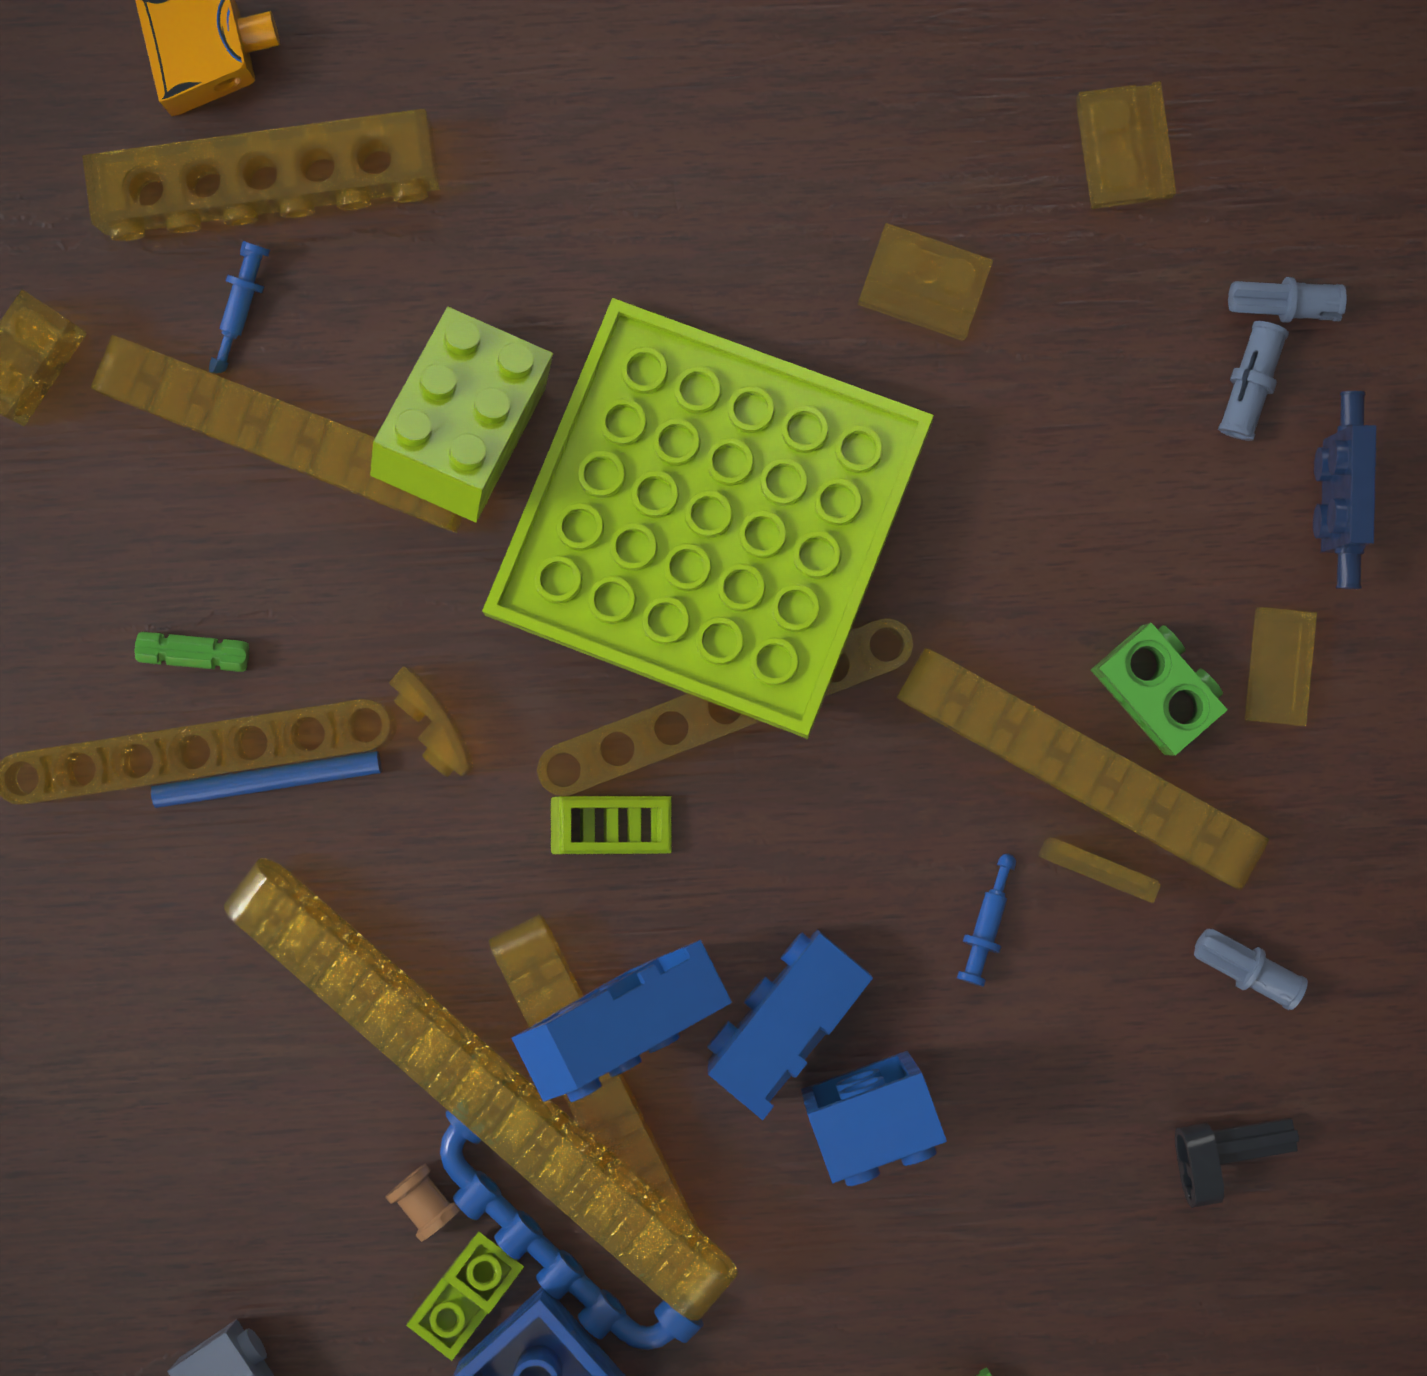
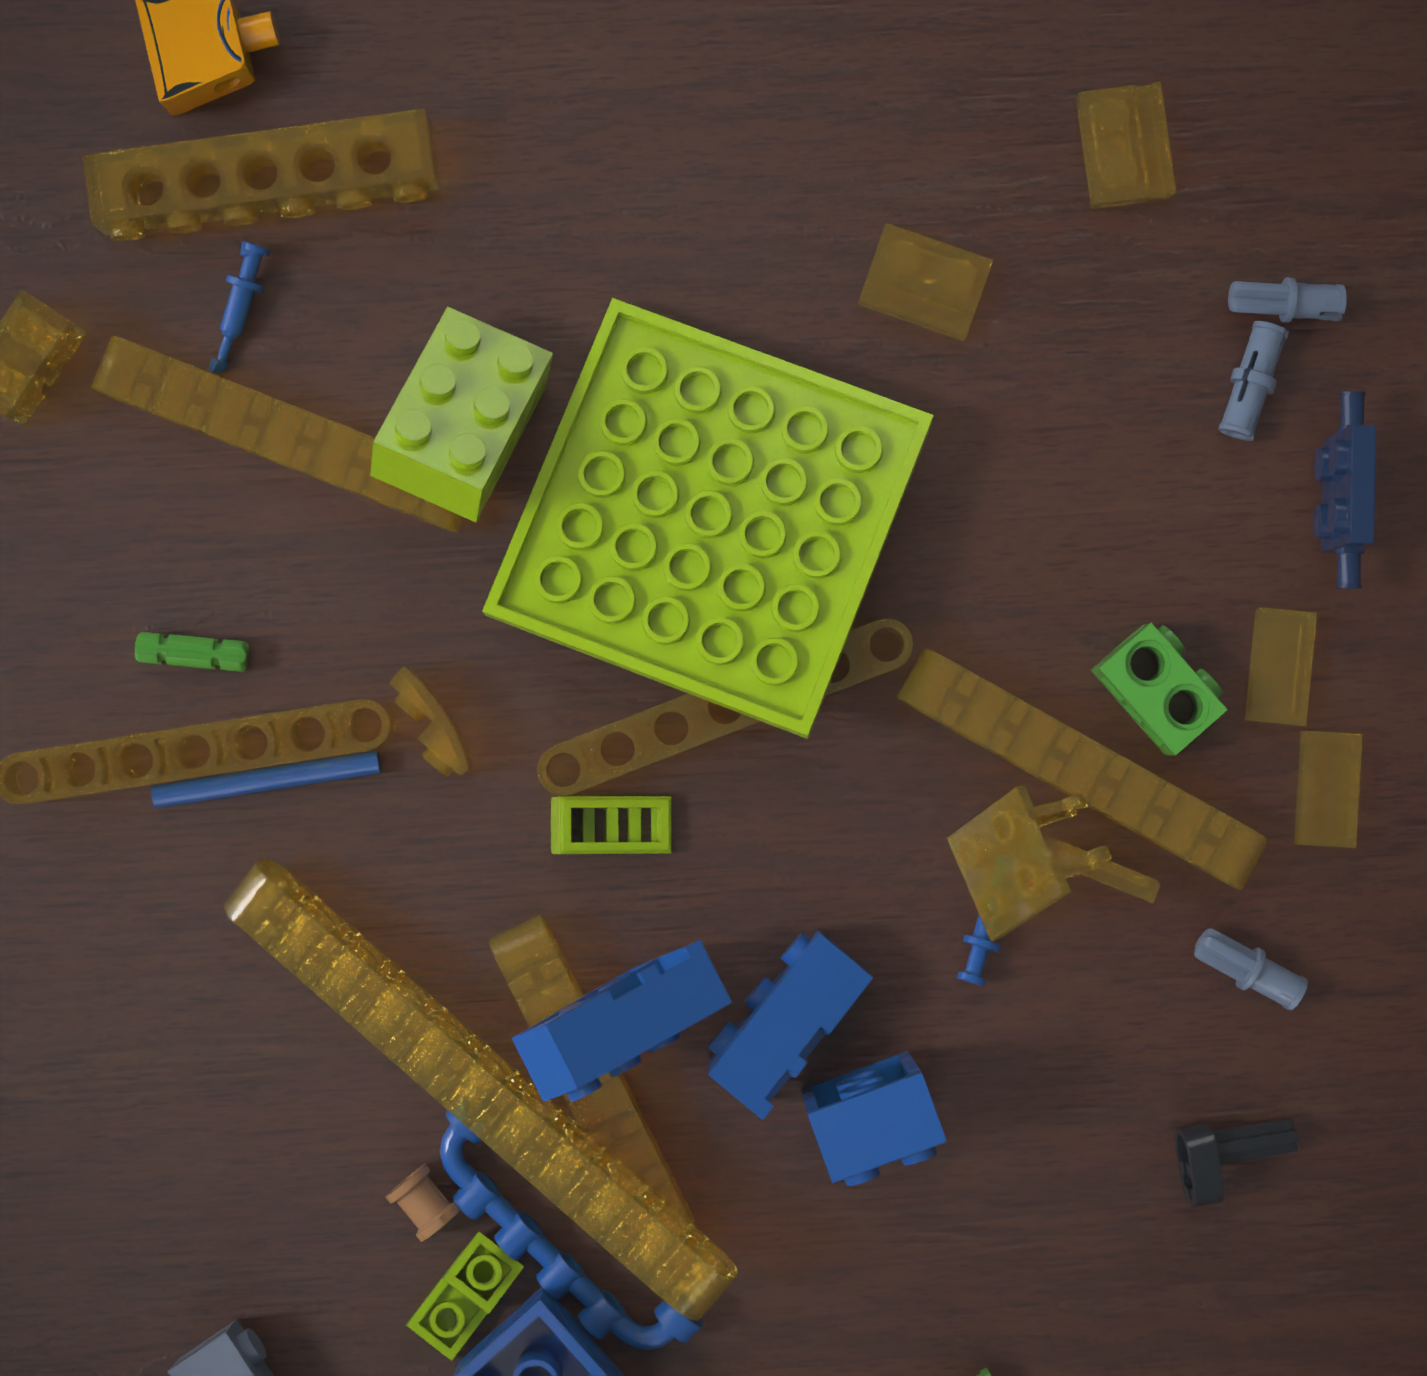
none -> clear yellow plate [947,786,1112,941]
none -> clear yellow tile [1294,731,1363,848]

